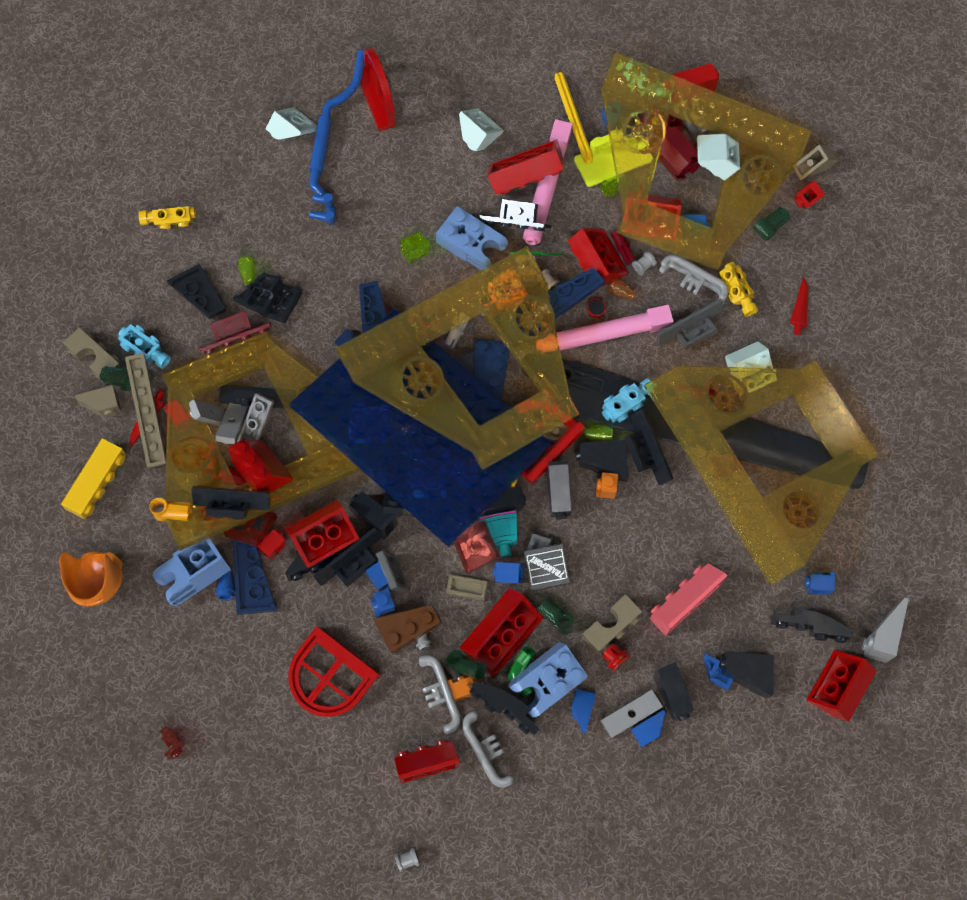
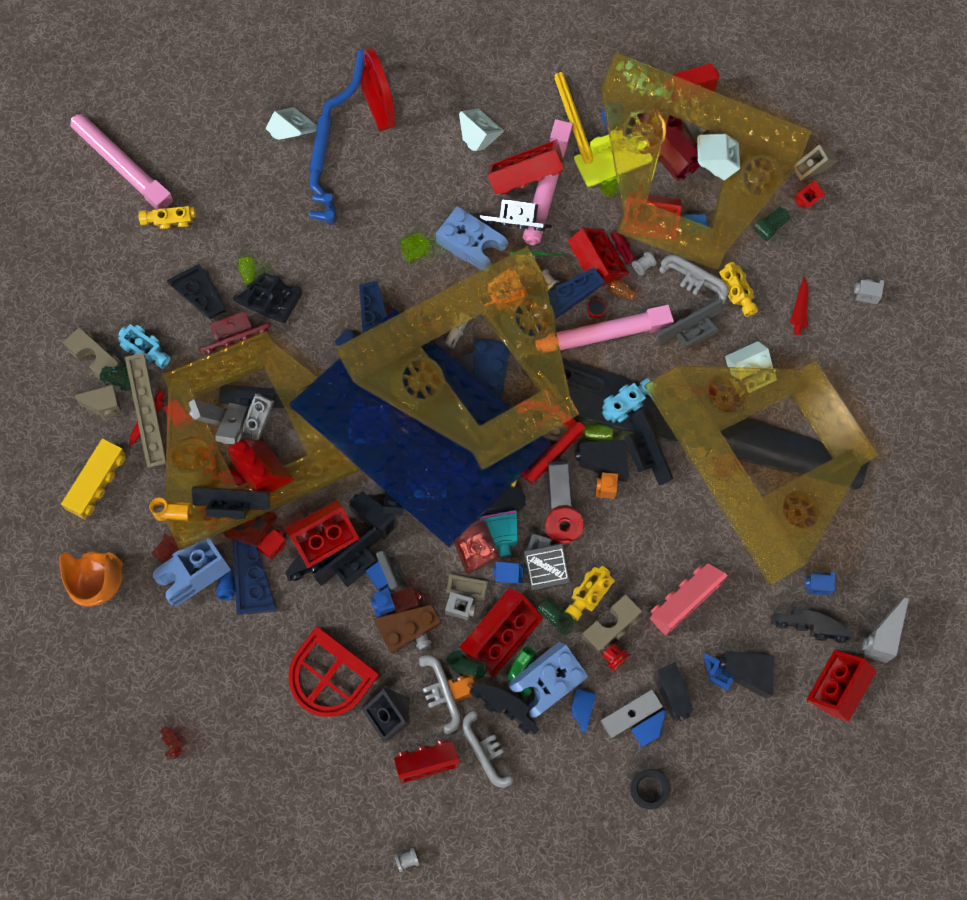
none -> bright pink brick [70,114,173,210]
none -> clear red bracket [151,533,181,564]
none -> black slope [362,688,410,742]
none -> clear red bracket [391,586,423,613]
none -> light grey brick [445,592,476,621]
none -> red tile [545,506,584,544]
none -> yellow brick [565,566,615,621]
none -> black tyre [630,769,670,810]
none -> light grey brick [854,279,884,304]

